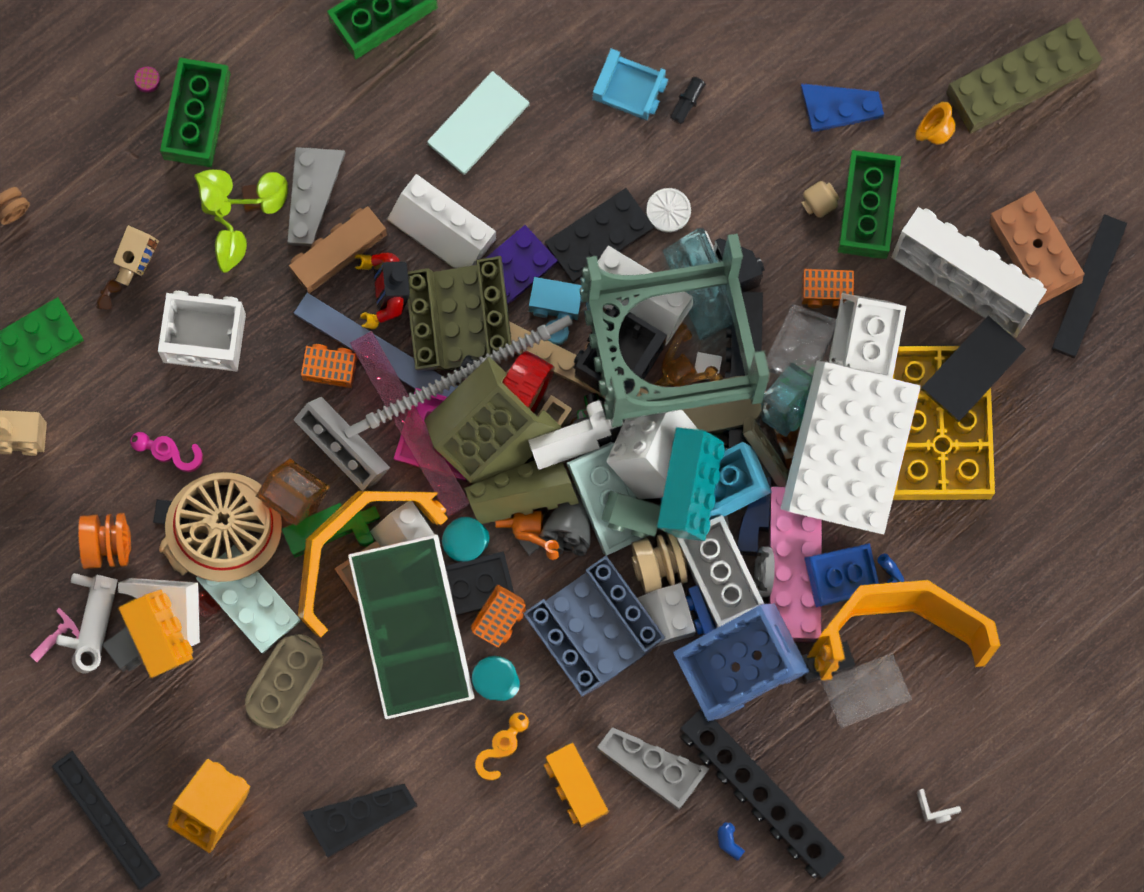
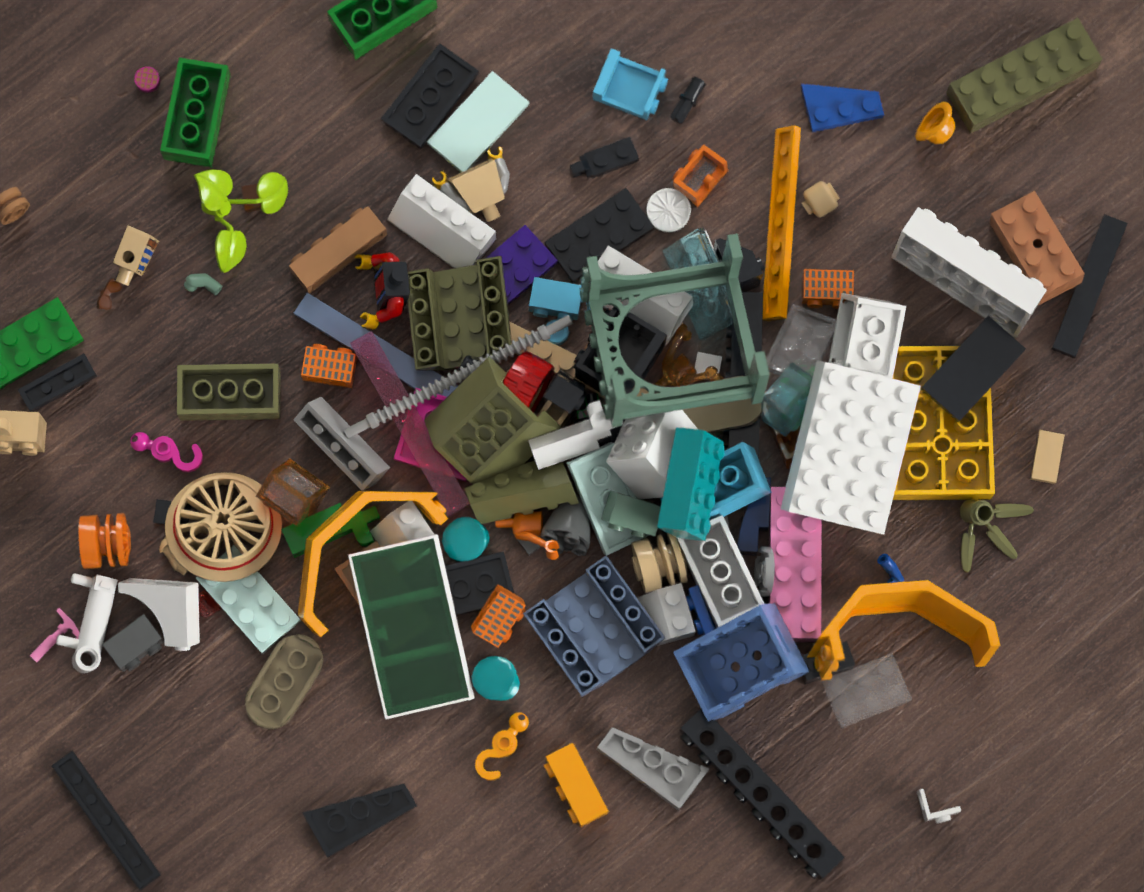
light orange brick [118,590,193,678] -> none
white container [158,291,246,372] -> none
light orange slope [167,759,250,853] -> none
light grey wing [288,147,345,246] -> none
blue arm [717,822,745,861] -> none
dark tan tile [743,416,789,487] -> none
blue tile [804,543,879,607] -> none
green brick [837,150,901,259] -> none
none -> black plate [18,353,97,412]
none -> olive brick [177,364,281,421]
none -> sand green arm [184,273,223,295]
none -> black plate [381,43,479,149]
none -> tan torso [432,147,510,222]
none -> black arch [544,369,587,413]
none -> black hinge [570,137,639,178]
none -> orange window [673,145,728,208]
none -> light orange plate [762,125,801,321]
none -> olive plant [960,499,1034,573]
none -> tan tile [1030,430,1064,484]

